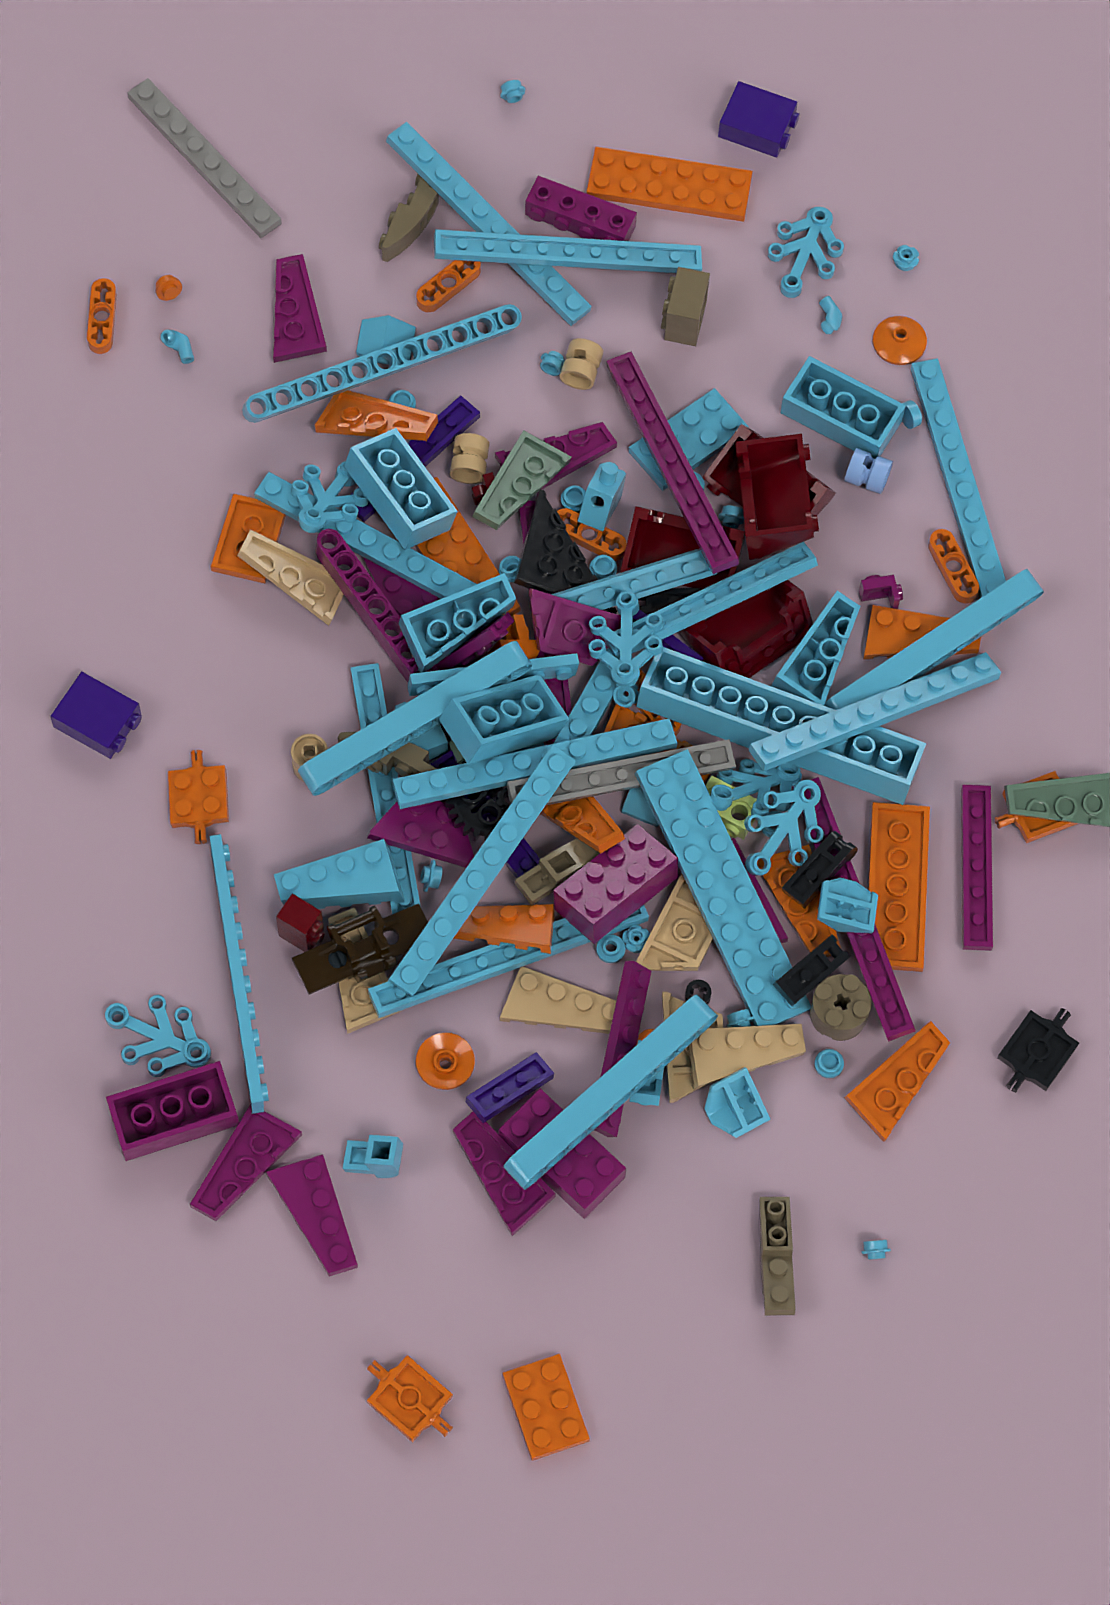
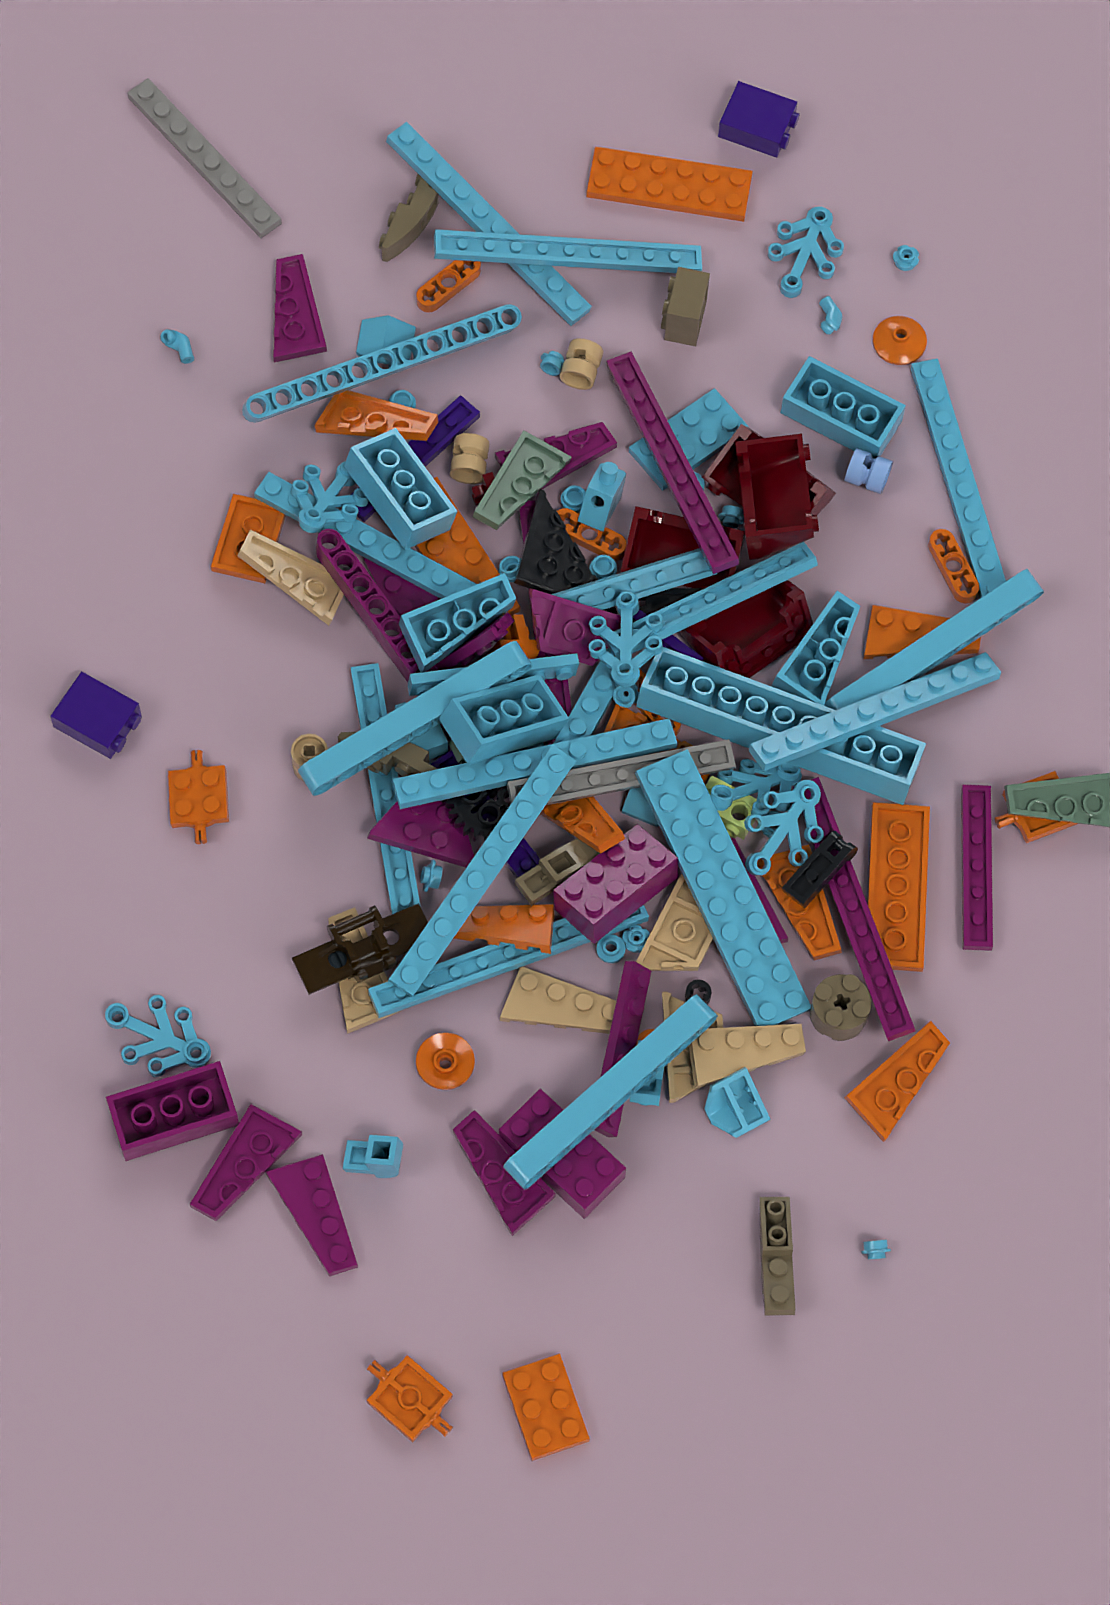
orange beam [87,278,117,354] -> none
orange plate [155,275,182,301] -> none
medium azure plate [210,834,269,1114] -> none
medium azure wedge [274,839,405,909] -> none
dark red brick [276,893,325,952] -> none
dark purple plate [466,1052,554,1123] -> none
medium azure plate [500,80,526,103] -> none
magenta brick [525,175,637,241] -> none
medium azure plate [727,1009,754,1028] -> none
black plate [773,934,851,1006] -> none
medium azure plate [814,1049,844,1078] -> none
medium azure slope [817,878,878,933] -> none
magenta bracket [859,575,903,609] -> none
medium azure tile [902,400,922,429] -> none
black plate [997,1008,1079,1093] -> none

